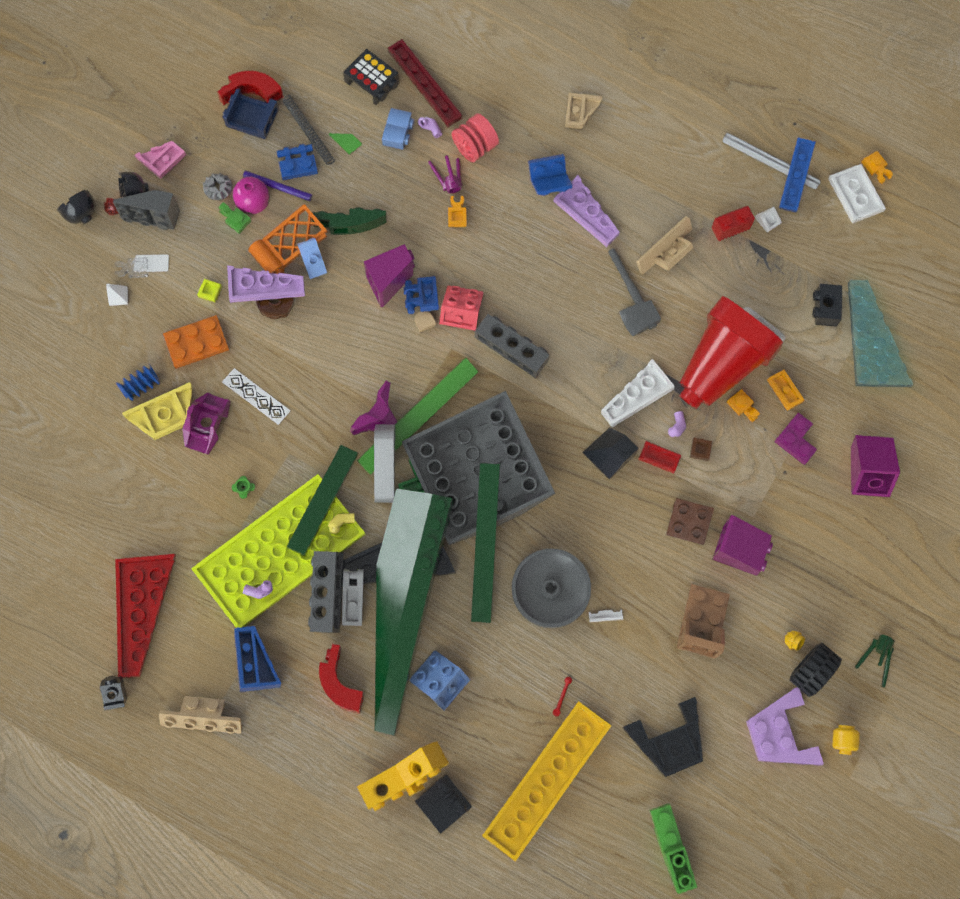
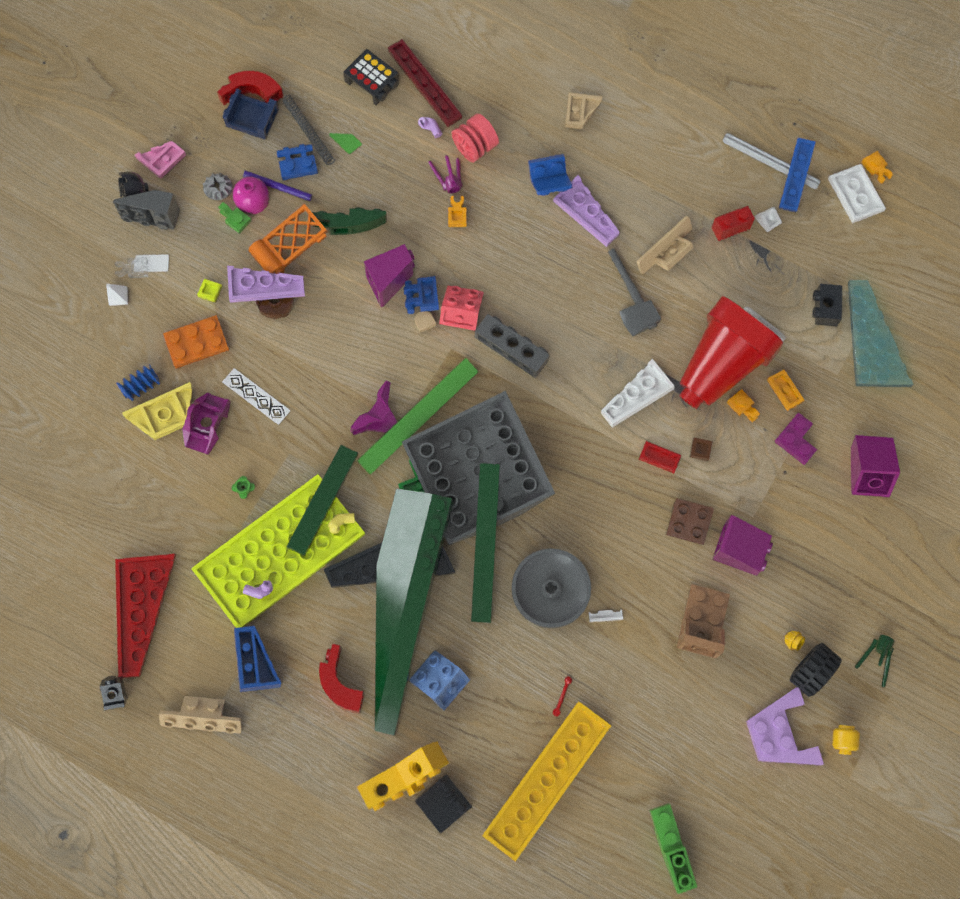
black cylinder [57,190,96,224] -> none
clear red plate [103,197,118,216] -> none
light blue plate [297,238,327,279] -> none
dark grey brick [308,551,344,633] -> none
light grey plate [342,569,364,626] -> none
light grey beam [374,424,395,503] -> none
medium blue brick [382,108,414,150] -> none
black slope [583,427,639,480] -> none
black wing [623,697,703,777] -> none
lavender arm [668,411,686,438] -> none

